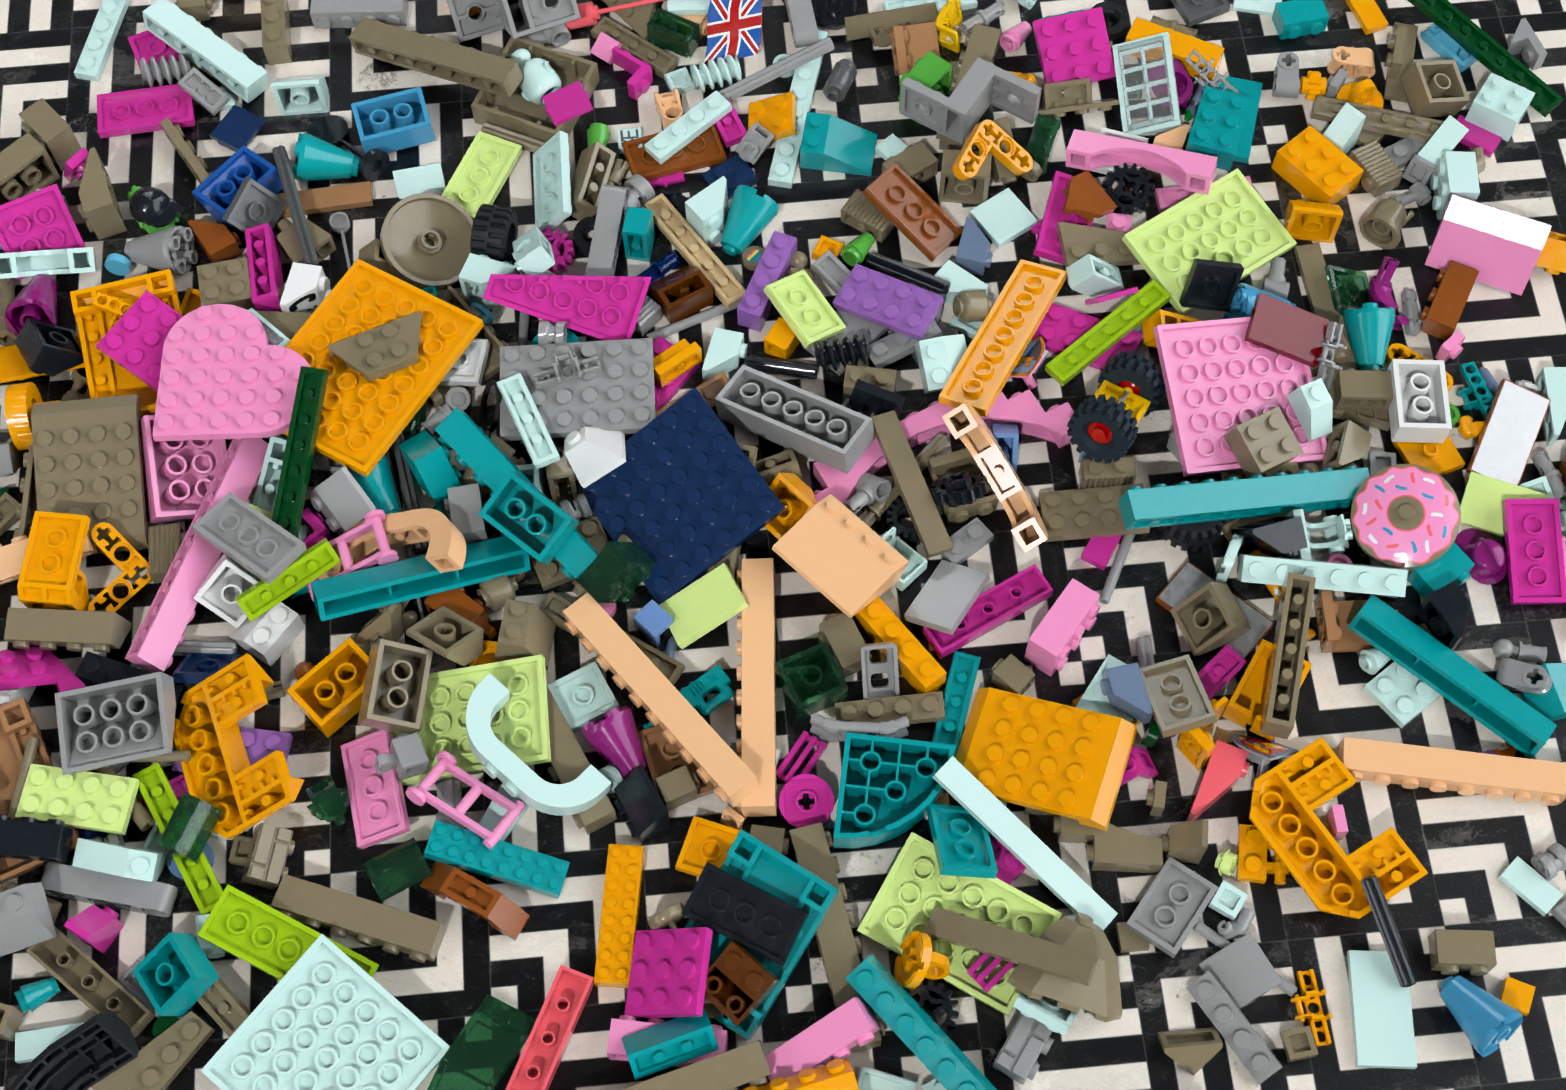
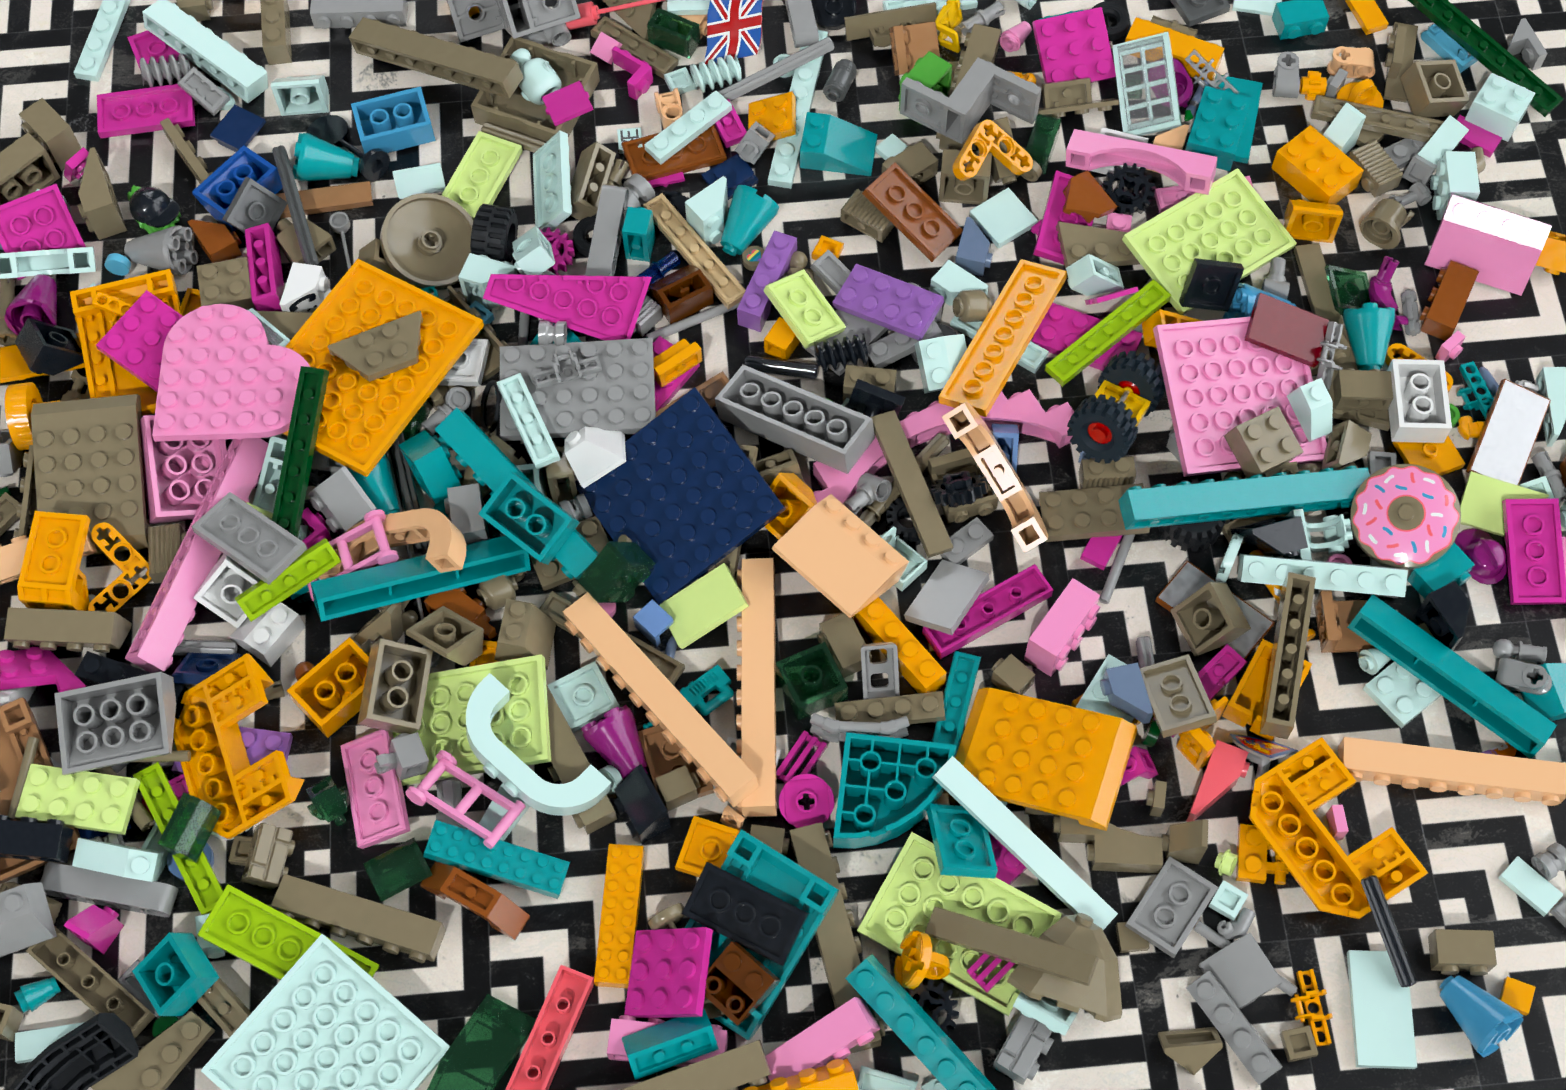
bright green cone [587,123,610,147] -> none
light aqua slope [702,327,748,382] -> none
bright green cone [842,232,875,266] -> none
black axle [866,252,950,294] -> none
shield [1010,336,1045,389] -> none

